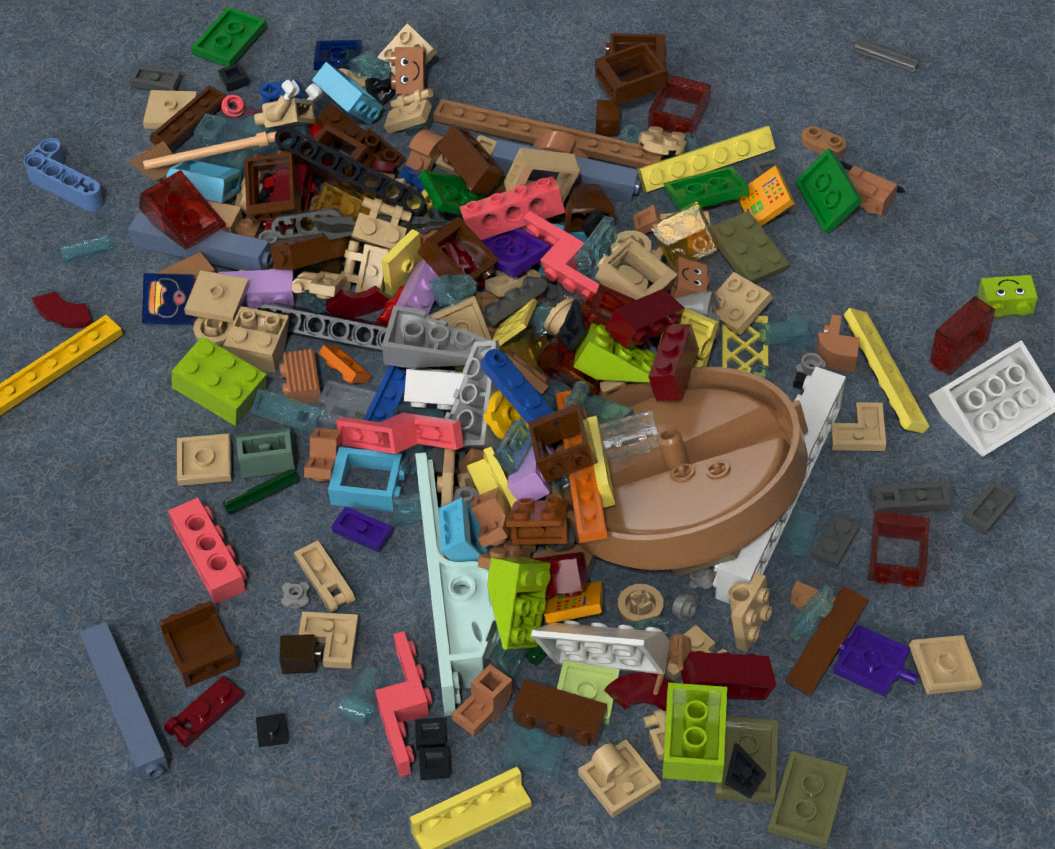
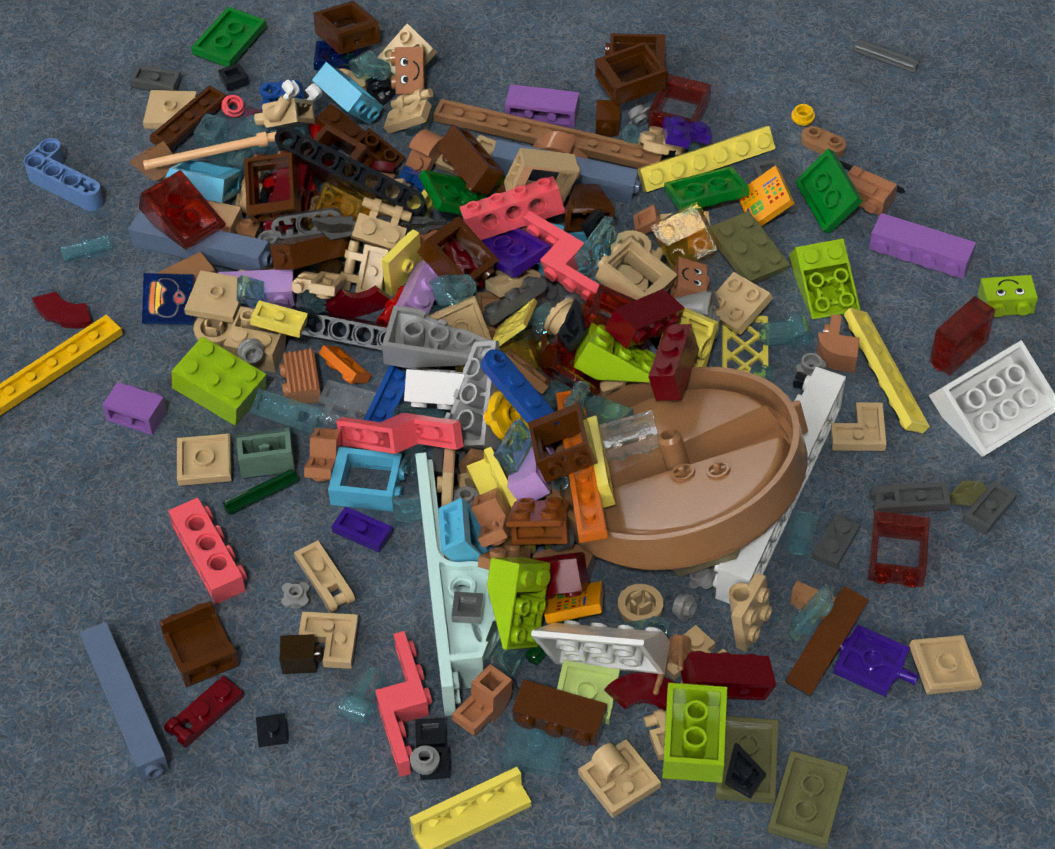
none -> medium lavender brick [102,382,167,435]
none -> clear light blue plate [236,275,264,307]
none -> light grey plate [238,338,264,363]
none -> light yellow plate [250,300,308,338]
none -> reddish brown window [313,1,380,54]
none -> light grey plate [410,746,440,775]
none -> dark grey plate [452,592,484,624]
none -> medium lavender brick [505,84,579,128]
none -> light grey plate [627,105,651,127]
none -> dark purple plate [662,116,712,149]
none -> lime slope [789,238,861,320]
none -> yellow plate [791,104,815,126]
none -> medium lavender brick [869,213,976,279]
none -> olive tile [949,480,987,506]

